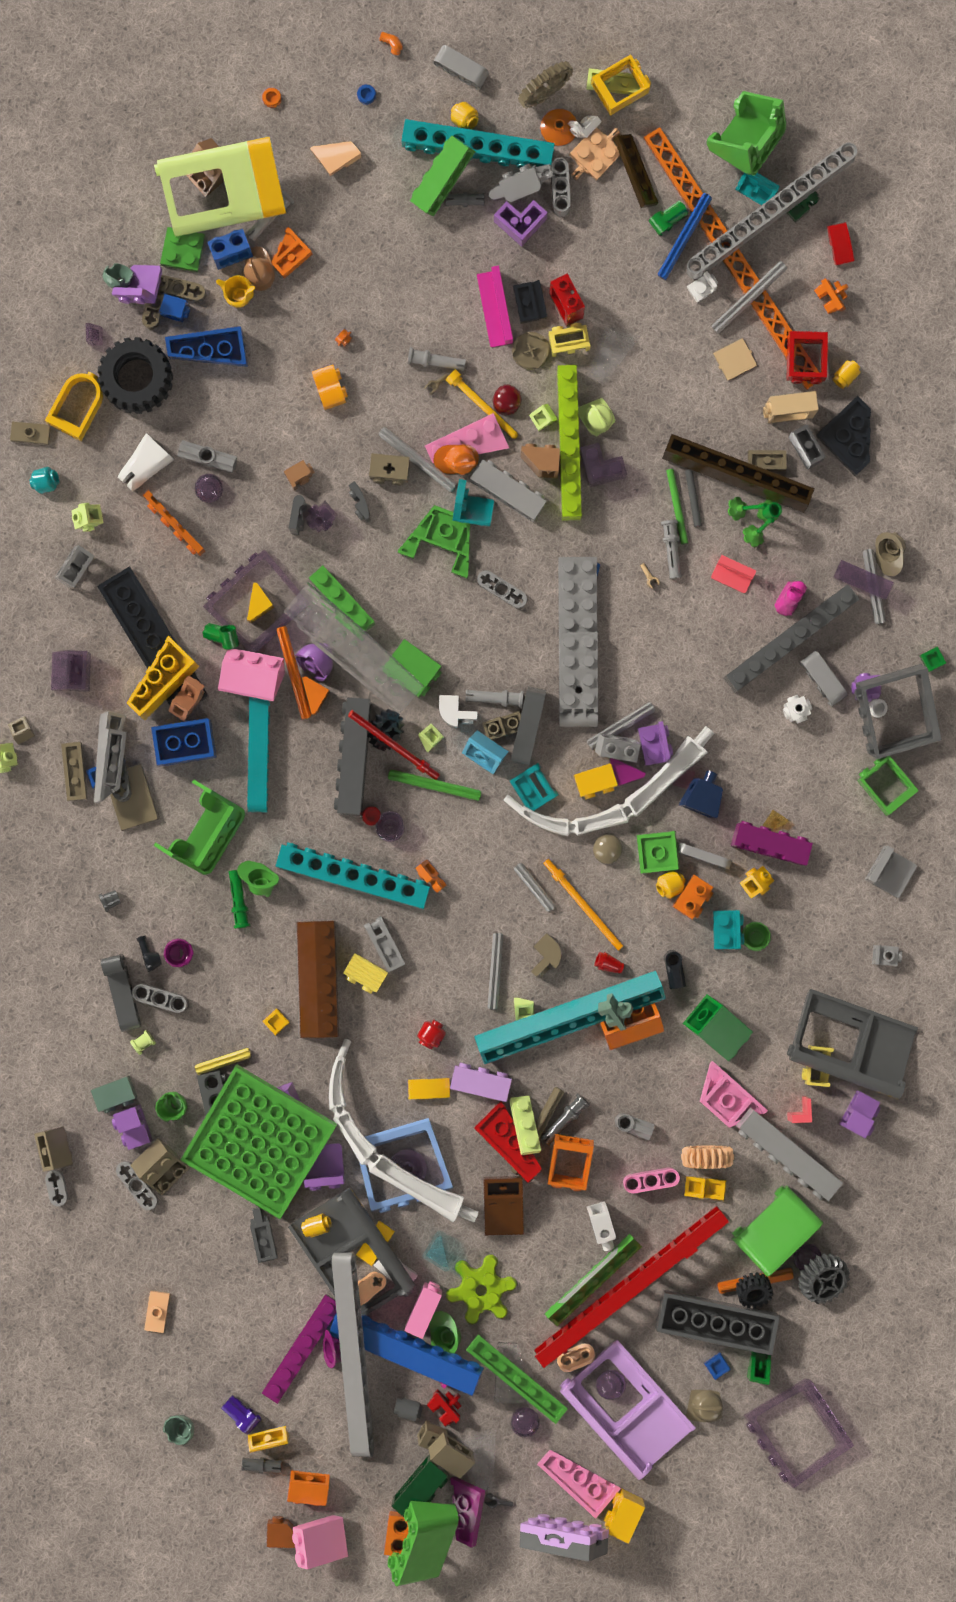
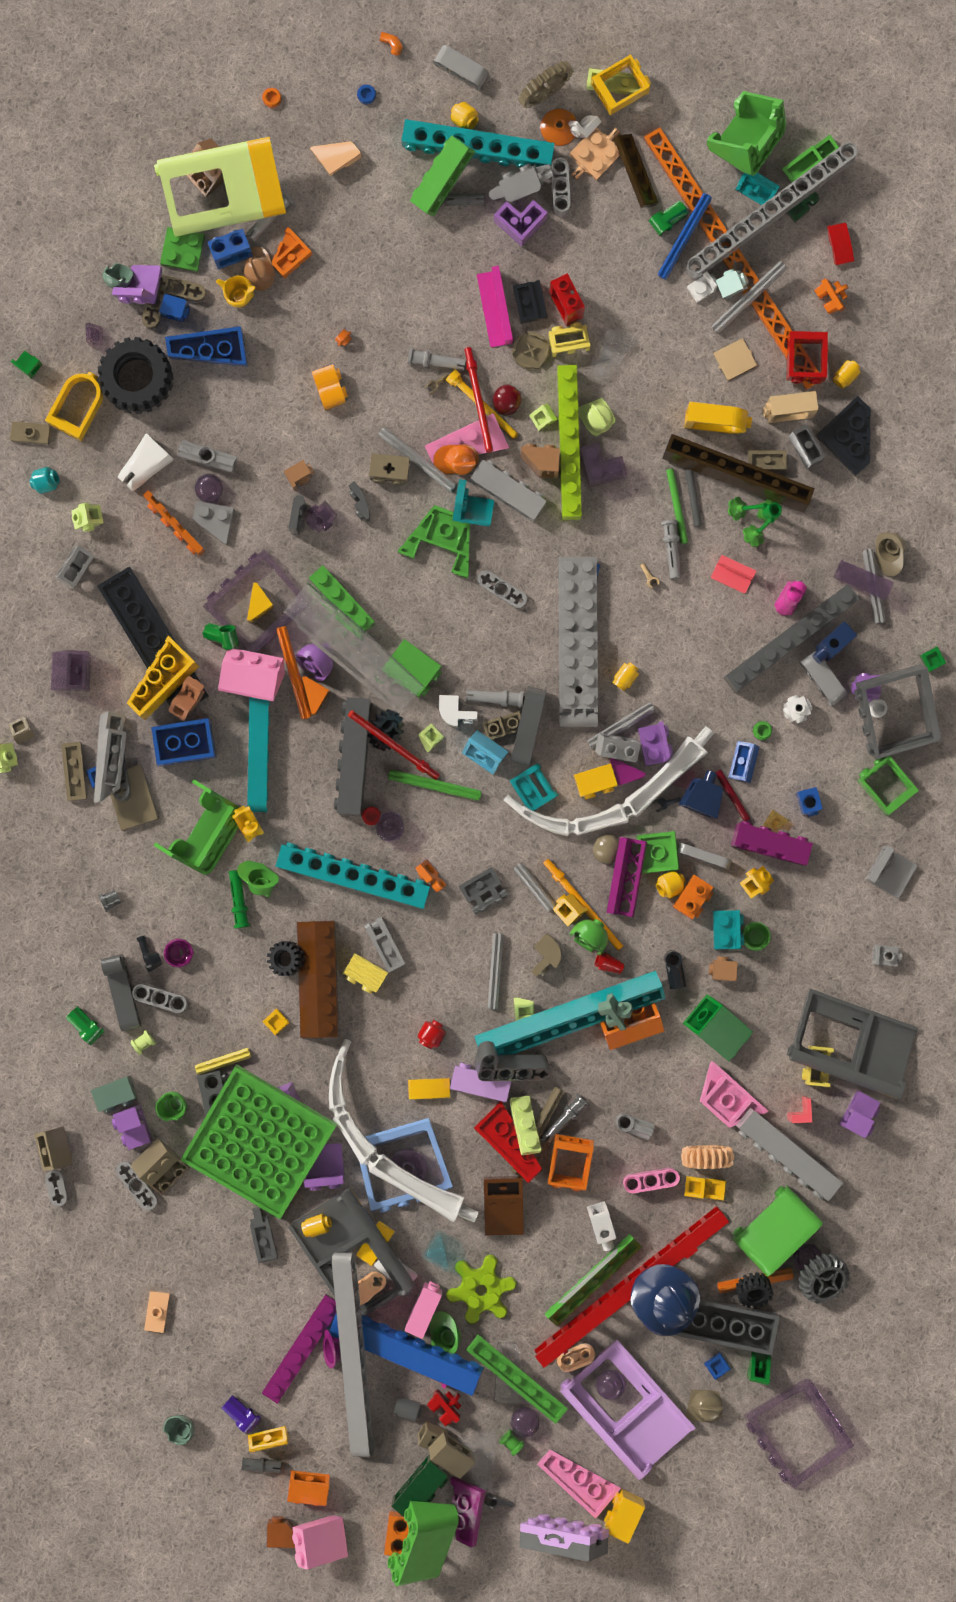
none -> green panel [10,351,43,379]
none -> green piece [66,1006,105,1046]
none -> light grey wing [193,501,234,544]
none -> yellow hips [232,806,264,842]
none -> black tyre [267,941,305,976]
none -> dark grey plate [459,867,508,914]
none -> red bar [464,347,493,453]
none -> dark grey beam [474,1041,551,1081]
none -> bright green bush [499,1429,525,1456]
none -> yellow brick [553,894,588,926]
none -> bright green cylinder [569,919,608,955]
none -> magenta fence [606,837,647,917]
none -> yellow brick [612,662,639,692]
none -> dark blue piece [631,1264,700,1337]
none -> black hand [653,797,681,812]
none -> yellow window [684,402,752,434]
none -> medium nougat brick [708,956,738,981]
none -> dark red bar [715,769,751,822]
none -> light aqua brick [716,269,748,298]
none -> blue slope [728,741,760,783]
none -> bright green plate [753,721,772,740]
none -> bright green slope [782,135,839,182]
none -> blue brick [796,787,823,817]
none -> dark blue torso [812,621,857,664]

